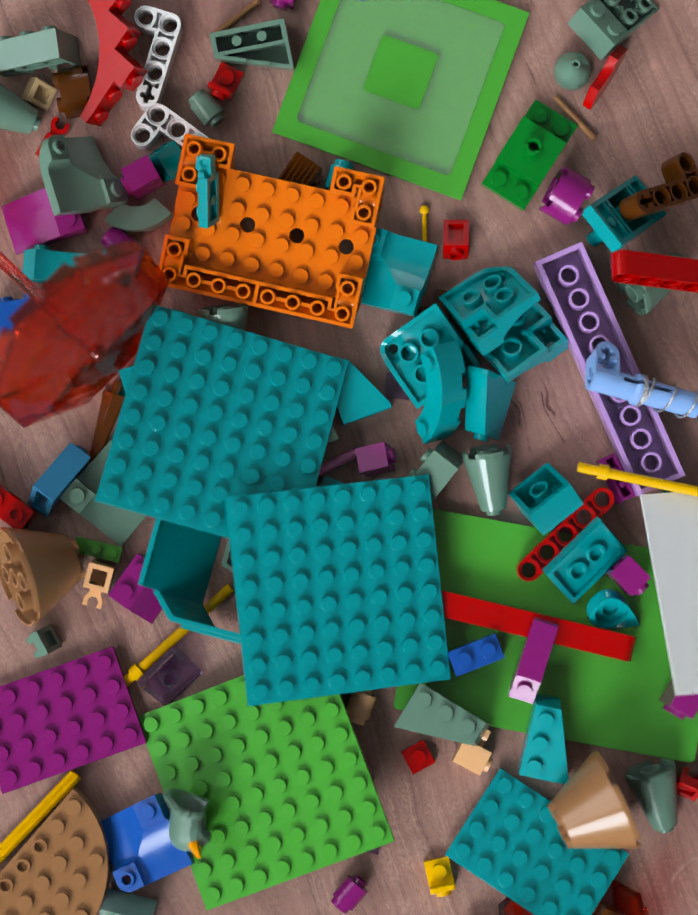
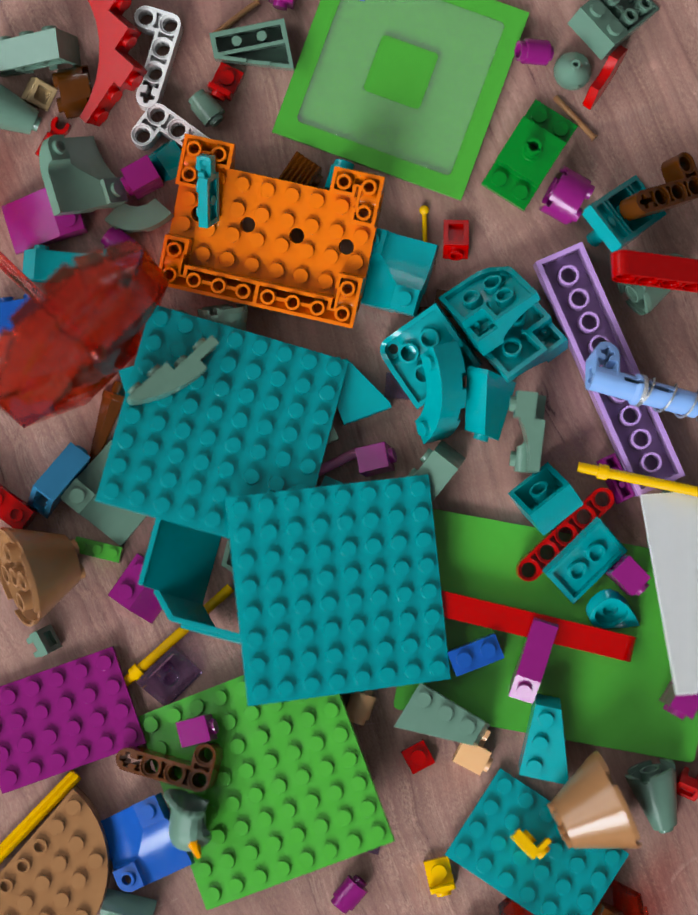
light nougat brick [82,560,116,609] -> none
sand green cone [461,444,513,516] -> none
none -> reddish brown beam [116,741,223,792]
none -> sand green slope [127,335,219,405]
none -> magenta brick [176,713,219,748]
none -> sand green slope [509,390,546,473]
none -> yellow bracket [510,829,552,859]
none -> magenta brick [514,38,554,66]

